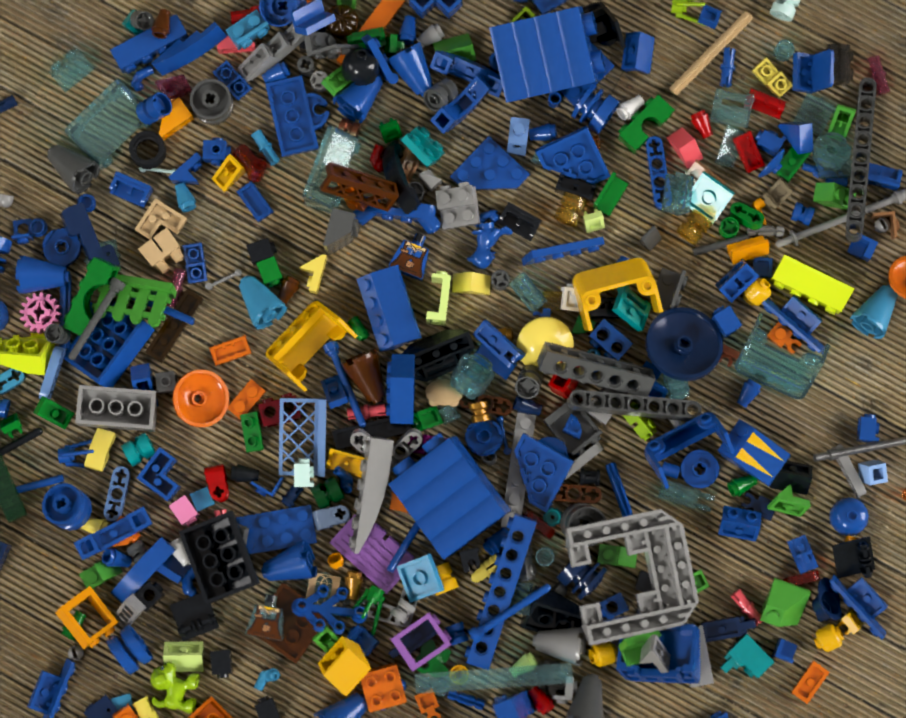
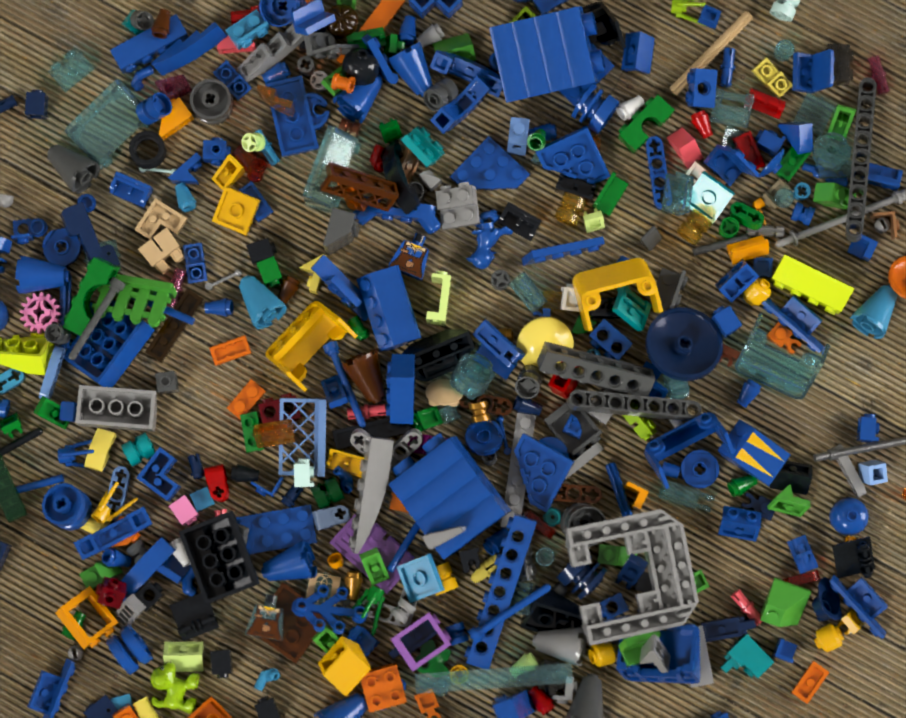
blue slope [130,363,159,407] -> none
orange dish [173,369,229,427] -> none
blue axle [447,689,485,710] -> none
light yellow slope [452,272,491,295] -> none
blue hinge [548,92,562,108] -> none
black bush [580,468,600,486] -> none
none -> dark blue brick [25,89,48,119]
none -> blue slope [59,401,77,423]
none -> yellow plant [91,482,138,524]
none -> dark red brick [95,576,127,609]
none -> dark blue pin [187,454,205,480]
none -> blue cone [204,298,234,317]
none -> yellow plate [212,186,261,236]
none -> yellowish green wheel [241,133,266,152]
none -> clear orange slope [253,419,295,448]
none -> clear orange slope [257,84,295,117]
none -> blue bracket [311,255,369,321]
none -> orange bush [331,73,356,93]
none -> bright green slope [359,547,390,585]
none -> light grey slope [422,526,466,550]
none -> green cone [527,129,546,151]
none -> dark blue hinge [615,553,648,590]
none -> light orange panel [624,481,649,511]
none -> blue brick [685,68,718,108]
none -> blue bracket [704,144,760,187]
none -> clear light blue tile [774,188,794,208]
none -> dark azure bush [793,182,811,201]

